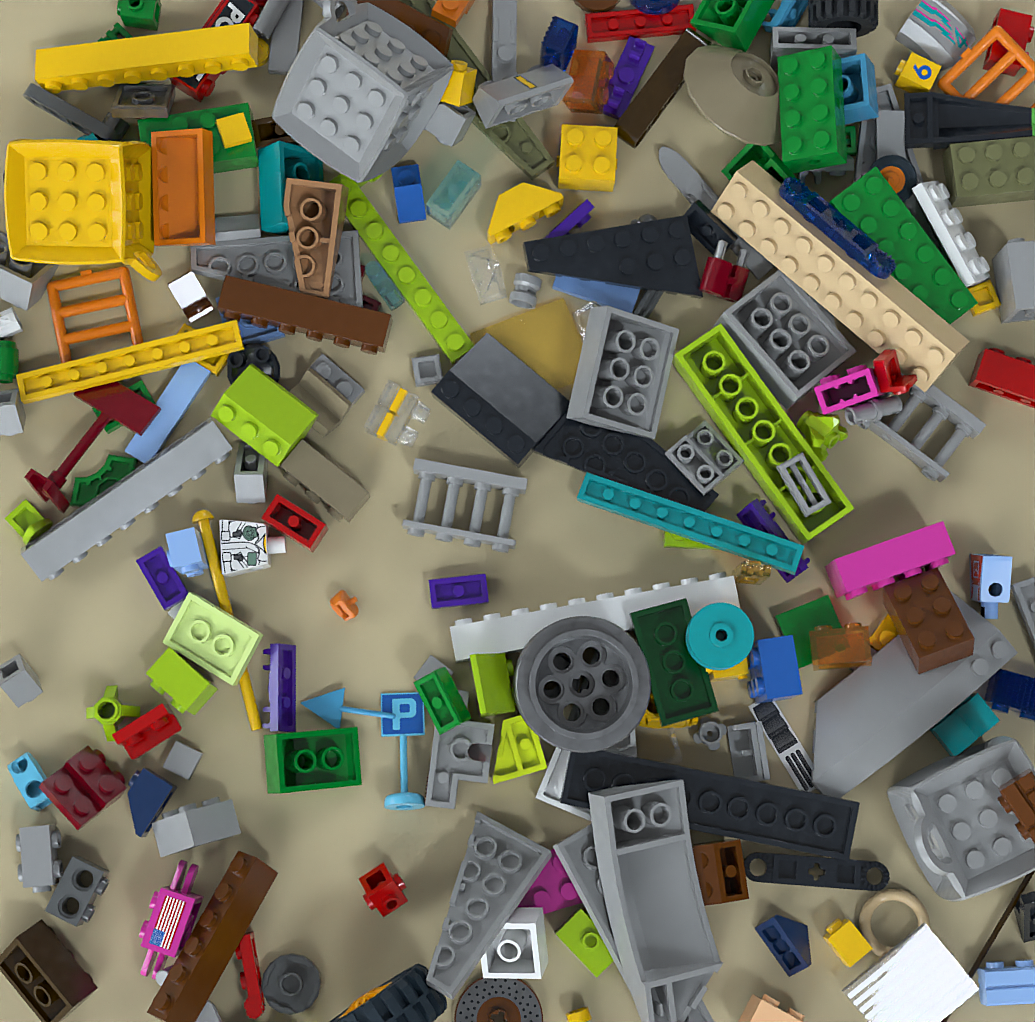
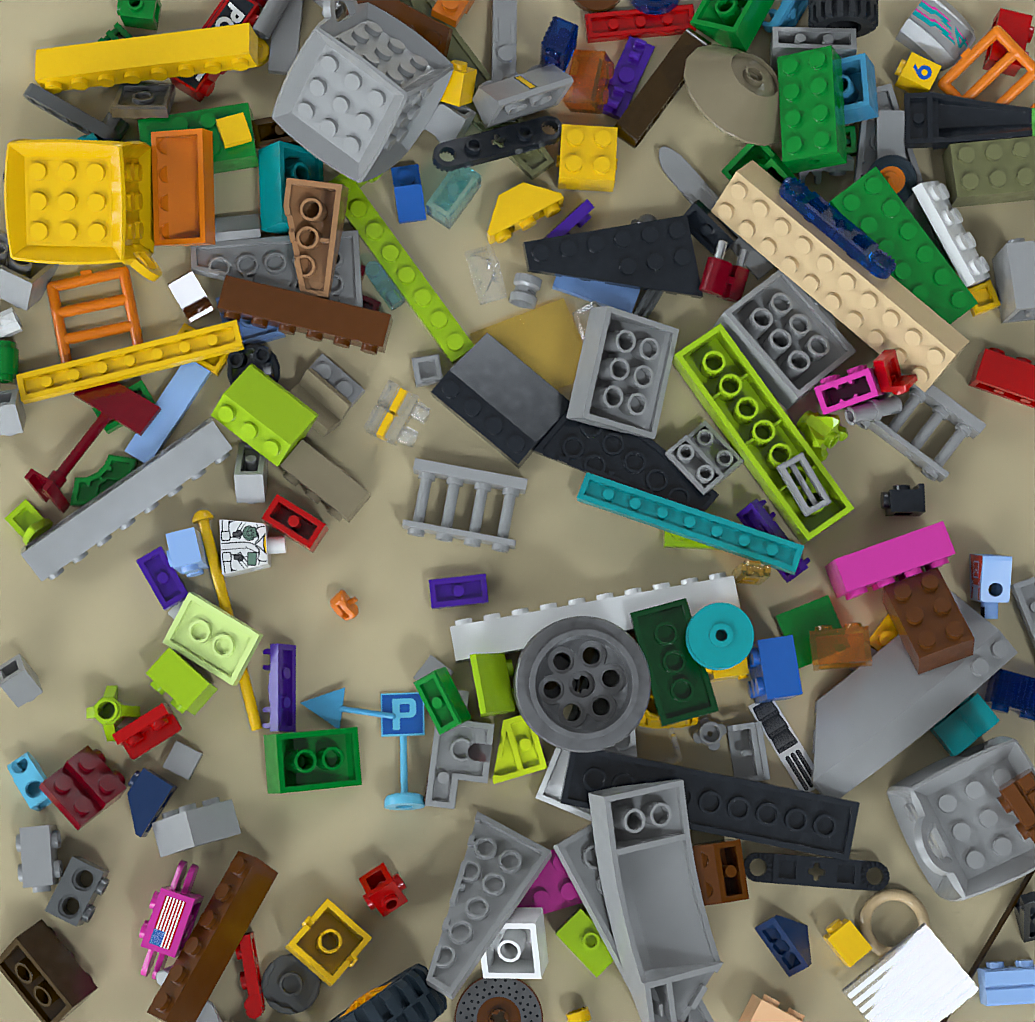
none -> yellow brick [285,898,372,986]
none -> black piece [432,116,562,172]
none -> black brick [880,484,926,516]

